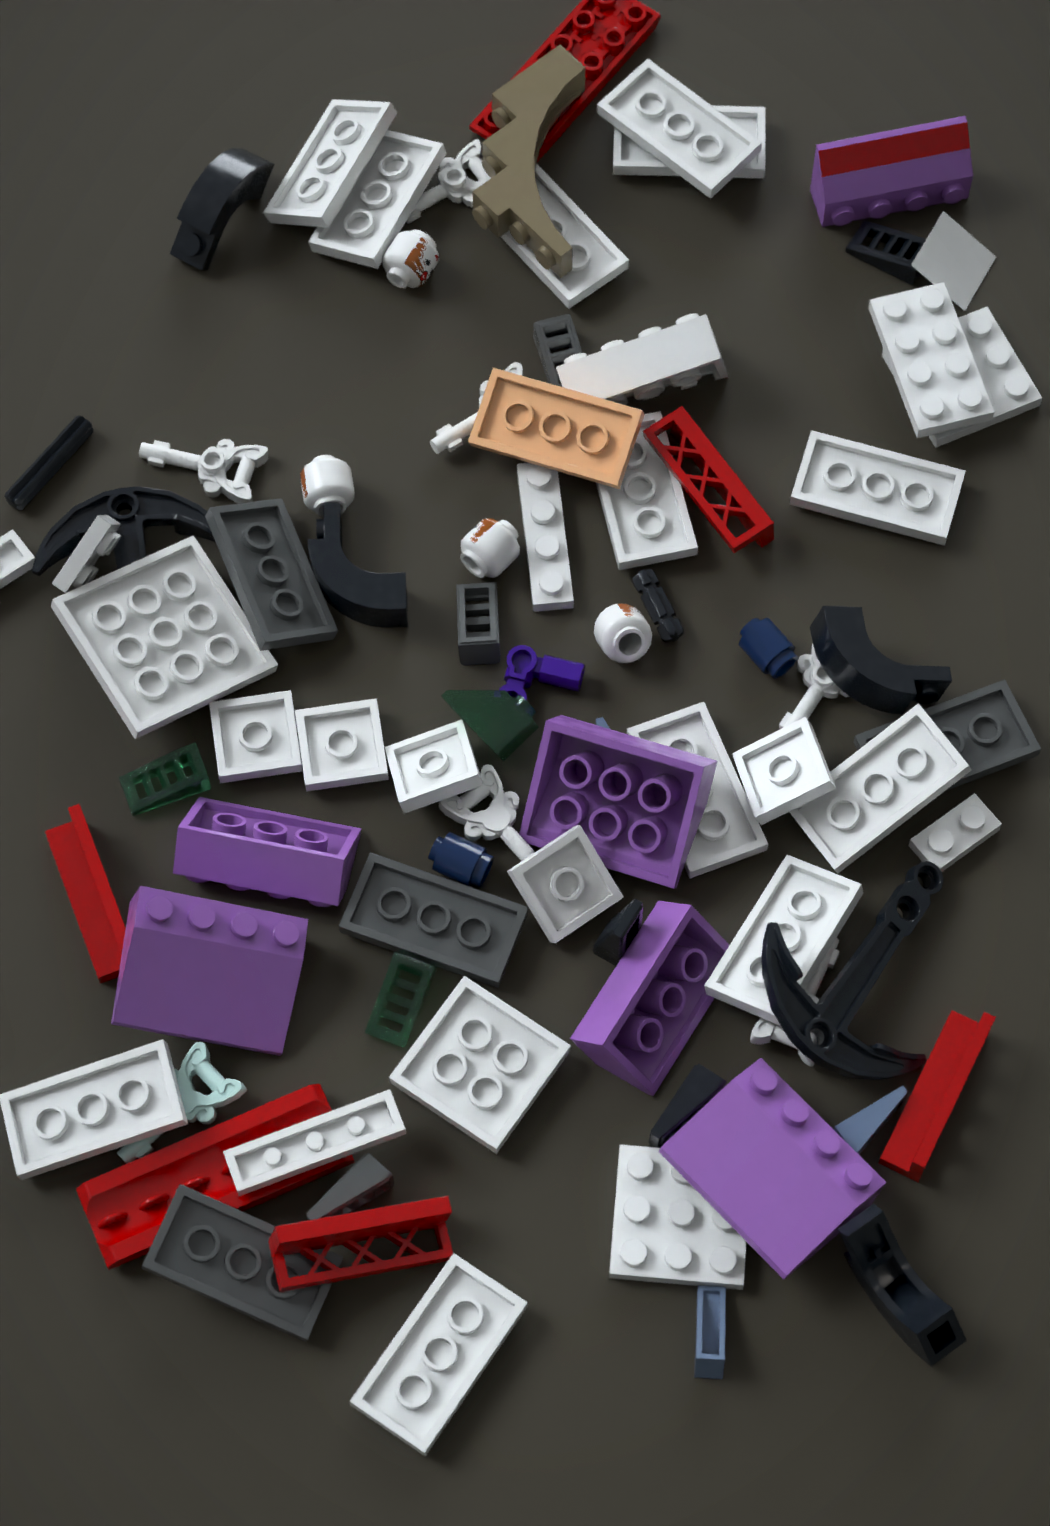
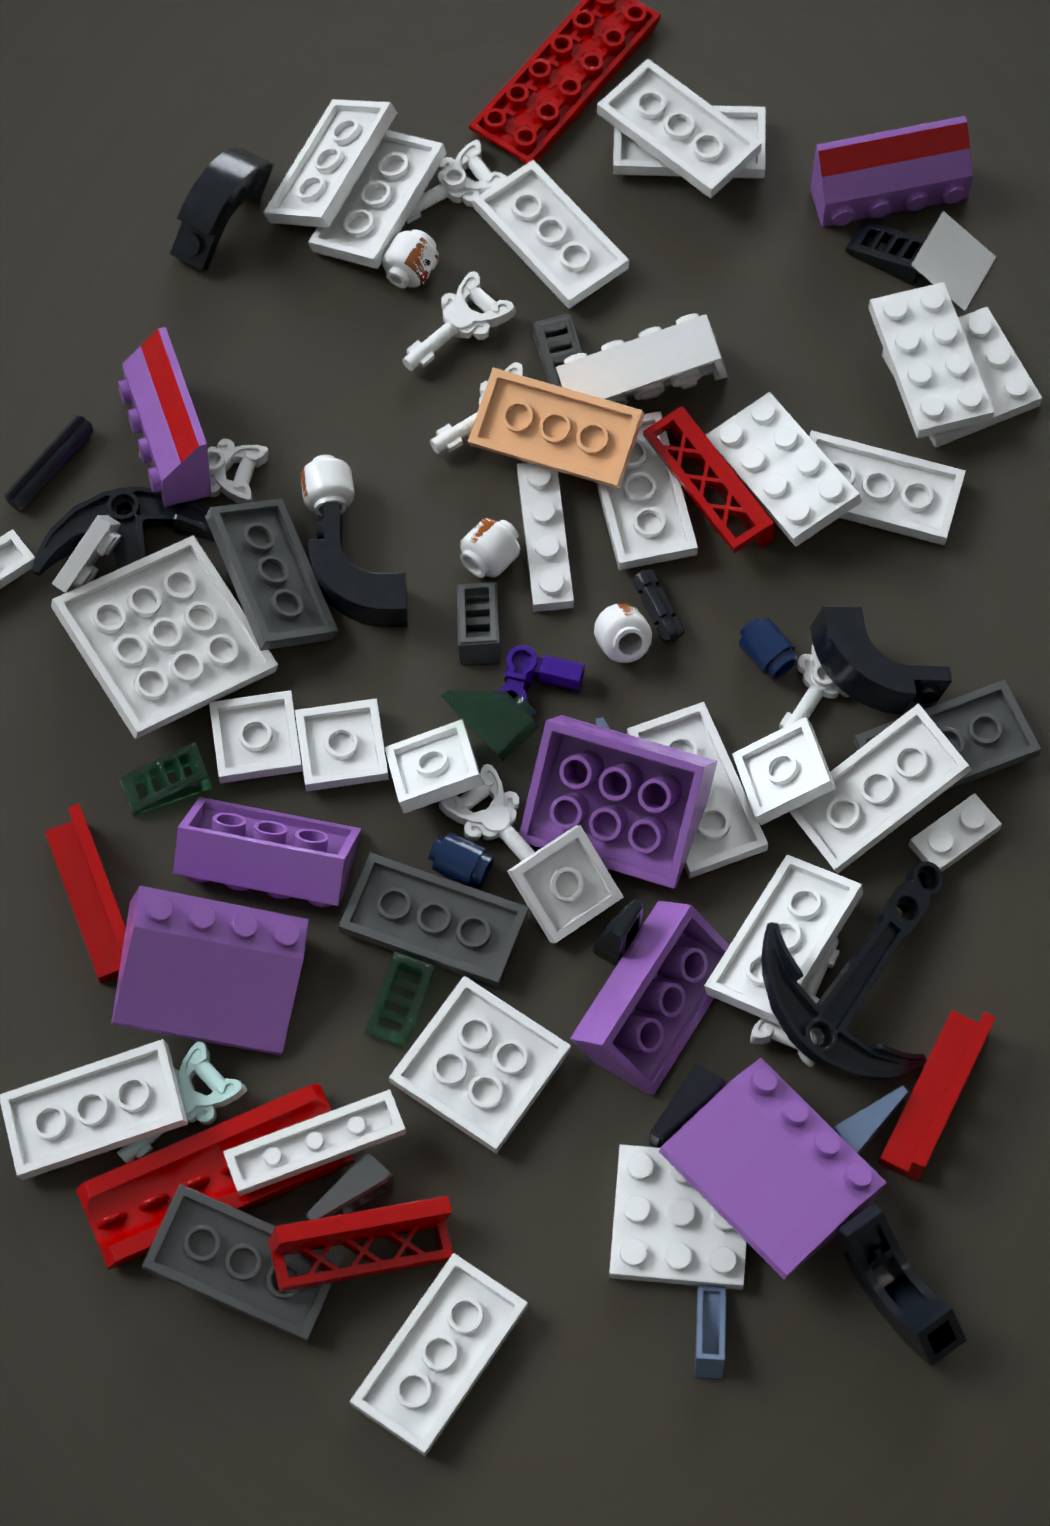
dark tan arch [472,44,585,278] -> none
none -> medium lavender slope [118,327,211,507]
none -> white piece [402,271,516,371]
none -> white plate [706,392,862,547]

